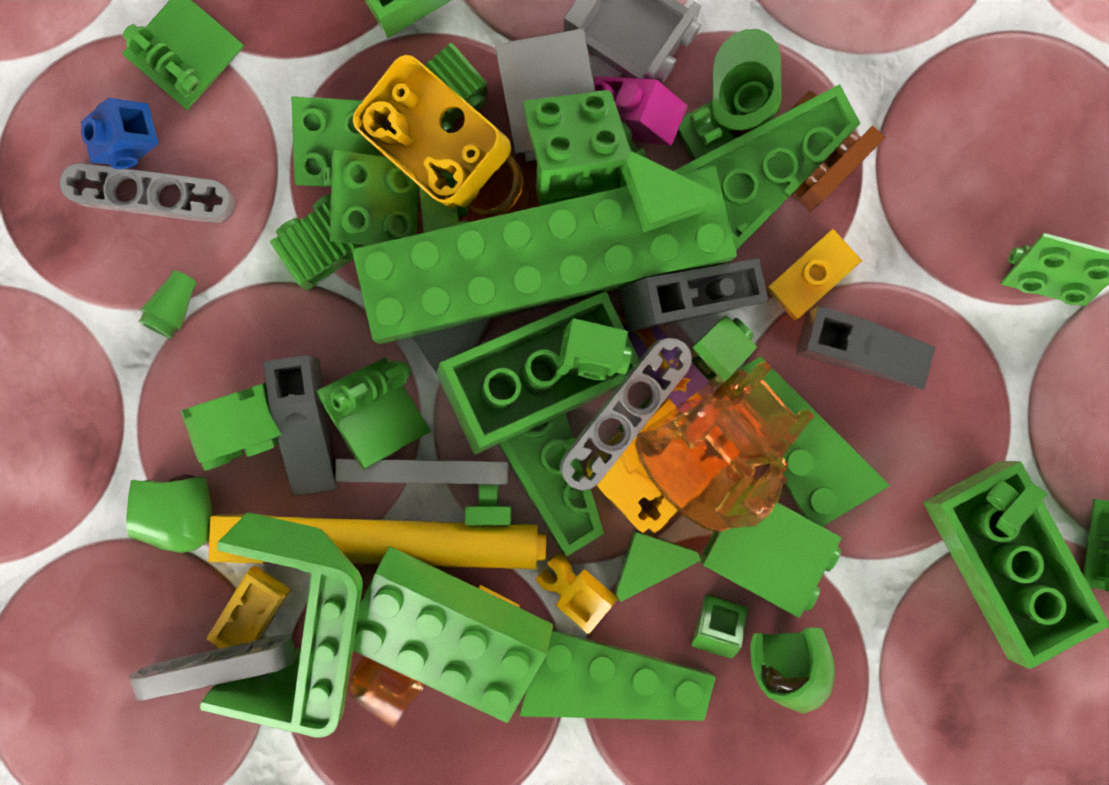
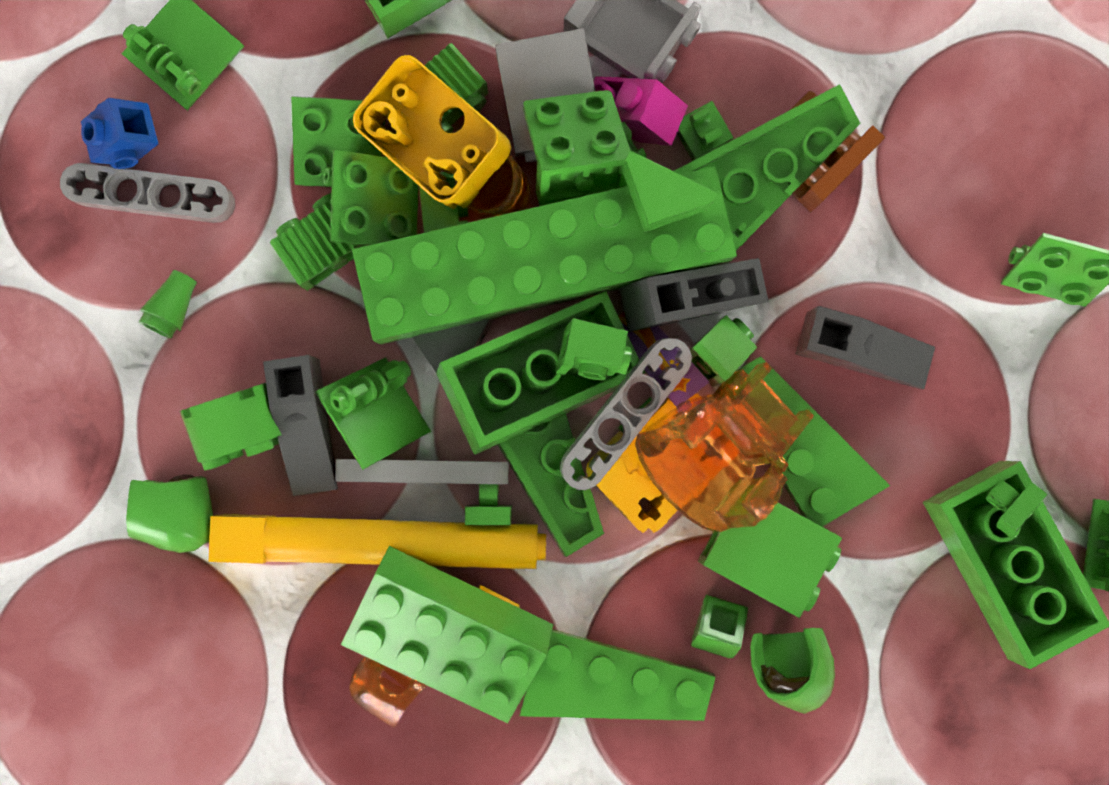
light grey beam [129,634,298,701] -> none
bright green windscreen [200,512,363,738] -> none
yellow plate [206,565,291,648] -> none
yellow plate [535,554,619,634] -> none
bright green slope [614,529,701,602] -> none
bright green piece [712,29,782,130] -> none
yellow plate [766,229,862,321] -> none

